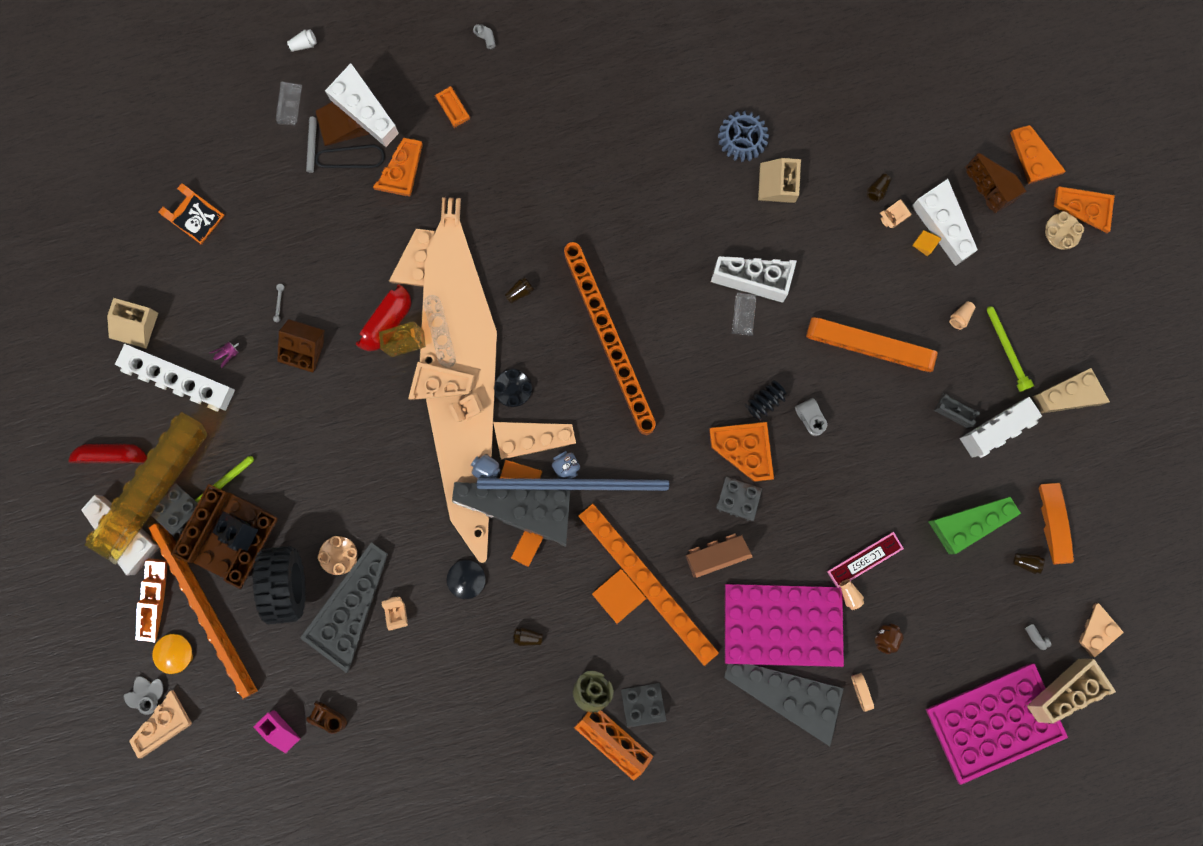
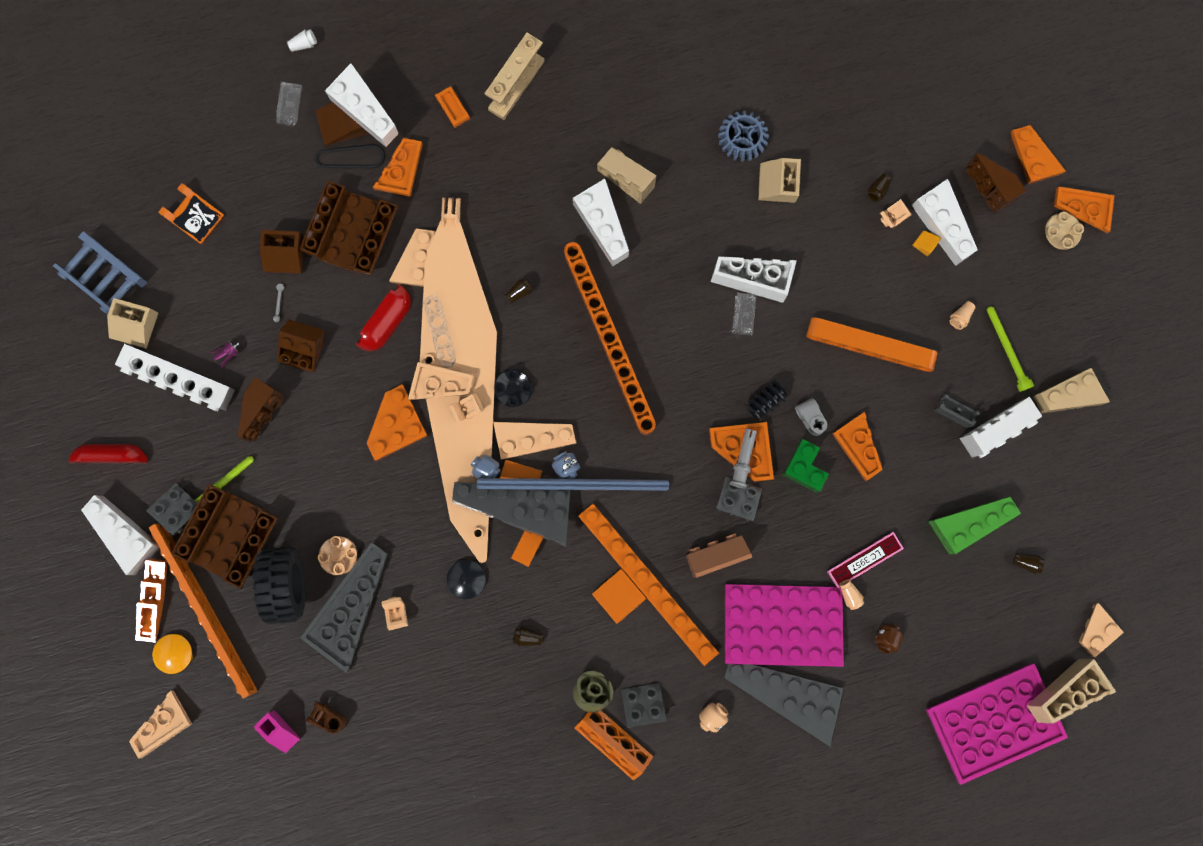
clear yellow brick [85,412,208,564] -> none
light grey plate [124,676,163,715] -> none
black brick [212,511,258,551] -> none
light grey bar [306,117,317,173] -> none
clear yellow brick [379,322,426,357] -> none
light grey arm [473,24,496,49] -> none
light nougat beam [851,673,874,712] -> none
light grey arm [1025,624,1051,650] -> none
orange slope [1039,483,1074,565] -> none
none -> sand blue fence [53,231,147,315]
none -> reddish brown slope [238,377,284,442]
none -> reddish brown slope [259,230,304,274]
none -> reddish brown slope [299,180,398,276]
none -> orange plate [367,384,428,461]
none -> tan fence [485,33,545,120]
none -> white wedge [573,179,629,266]
none -> tan wedge [597,147,656,204]
none -> light nougat head [699,702,728,733]
none -> light grey pin [729,429,757,489]
none -> green brick [782,439,829,493]
none -> orange wing [832,412,883,481]

